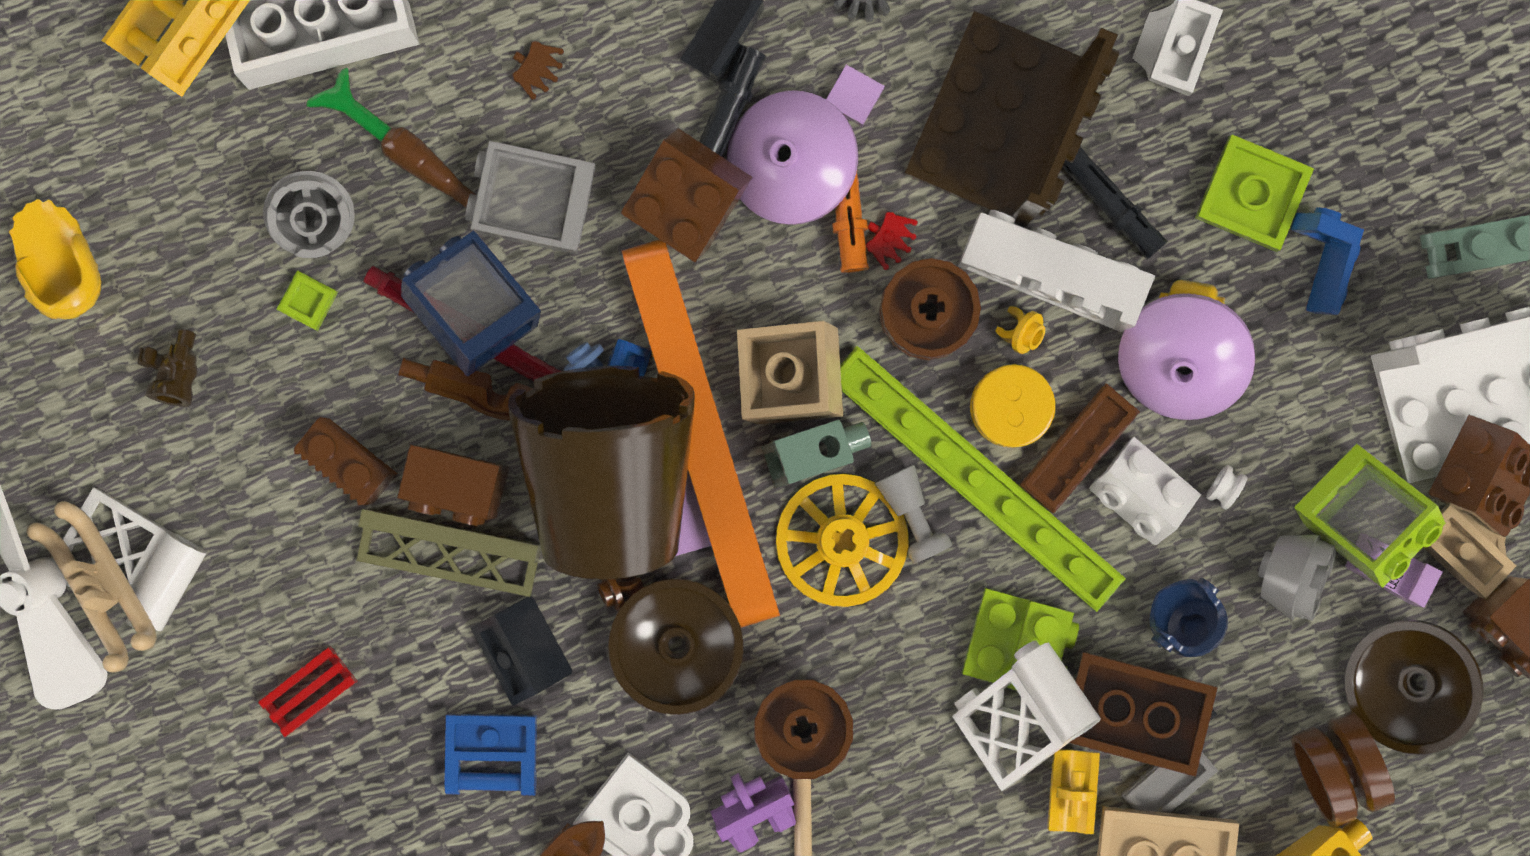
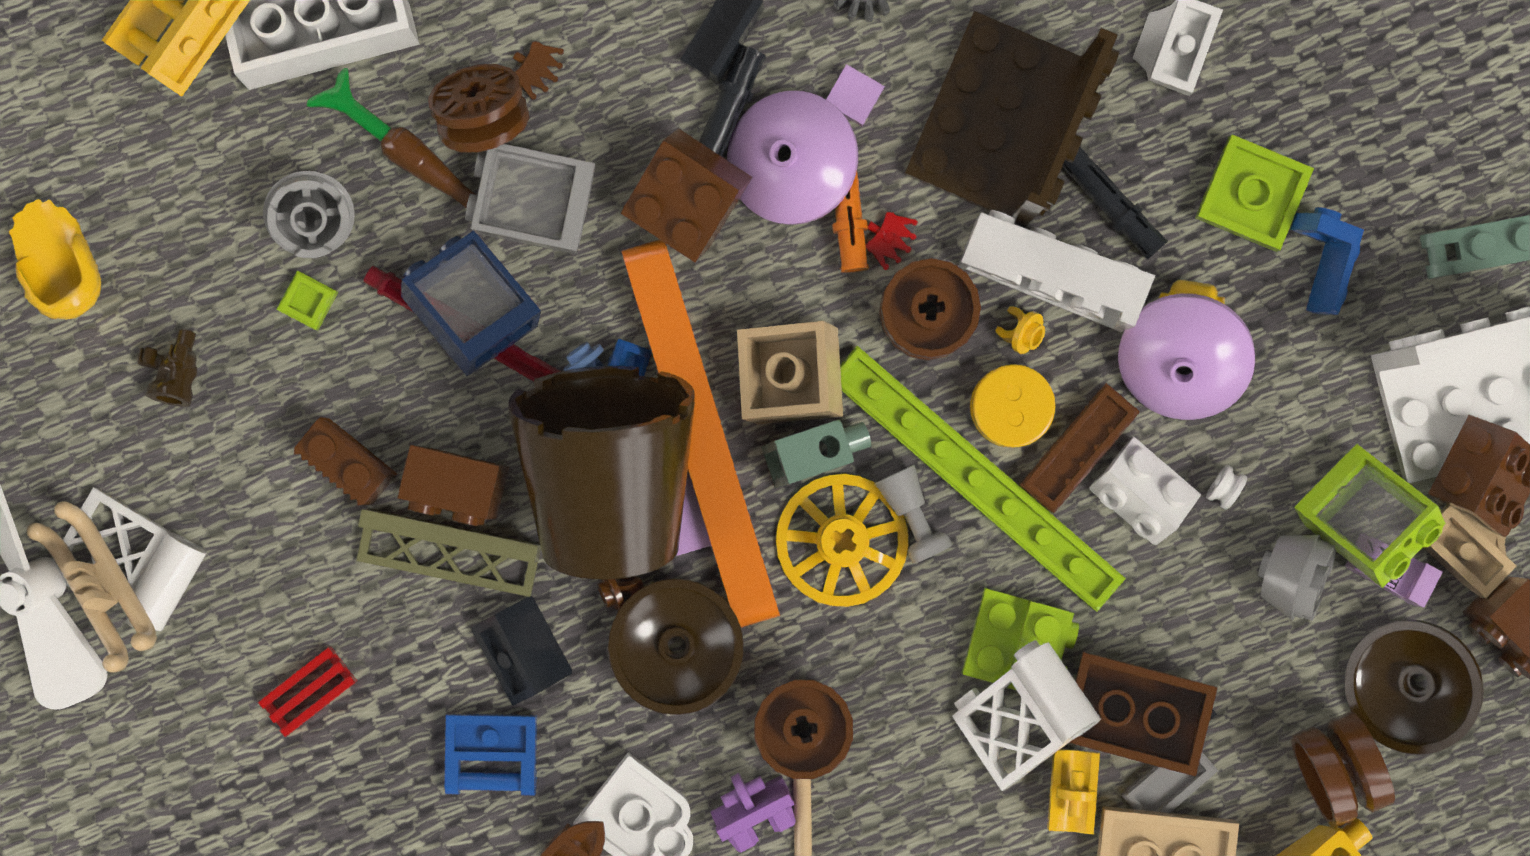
reddish brown piece [398,358,533,421] -> none
dark blue cap [1149,577,1228,657] -> none
none -> reddish brown wheel [428,64,530,152]

